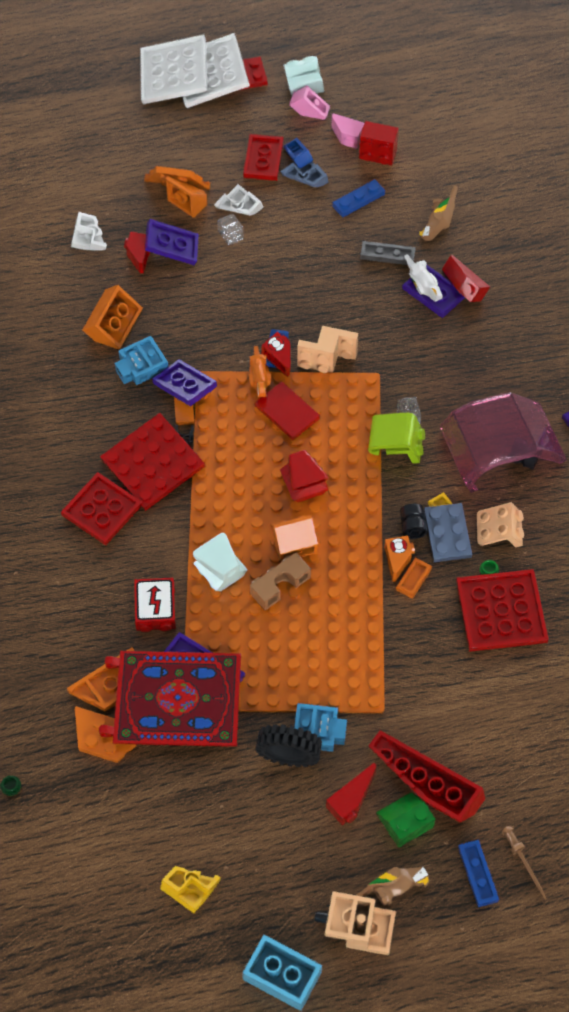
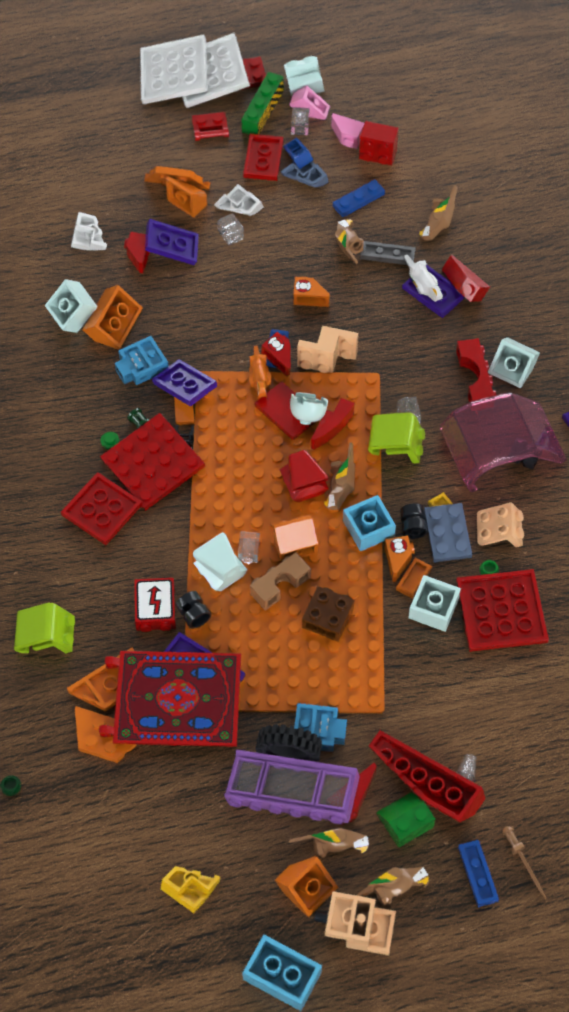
none -> lime piece [14,603,75,653]
none -> light aqua brick [45,279,98,333]
none -> green plate [100,432,119,450]
none -> dark green bush [127,408,150,429]
none -> black wheel [175,591,211,629]
none -> red plate [192,112,229,141]
none -> window [224,749,360,824]
none -> clear brick [238,531,260,563]
none -> green brick [242,72,284,135]
none -> orange slope [275,856,339,917]
none -> medium nougat animal [288,826,369,858]
none -> light aqua cylinder [290,392,328,425]
none -> clear brick [291,107,310,135]
none -> orange slope [293,277,330,307]
none -> reddish brown brick [302,586,354,642]
none -> red slope [311,398,355,450]
none -> medium nougat animal [324,442,355,510]
none -> medium nougat animal [334,219,364,264]
none -> medium azure brick [343,495,396,551]
none -> light aqua brick [409,575,461,632]
none -> red arch [456,338,497,412]
none -> clear cone [456,754,477,782]
none -> light aqua slope [488,337,540,388]

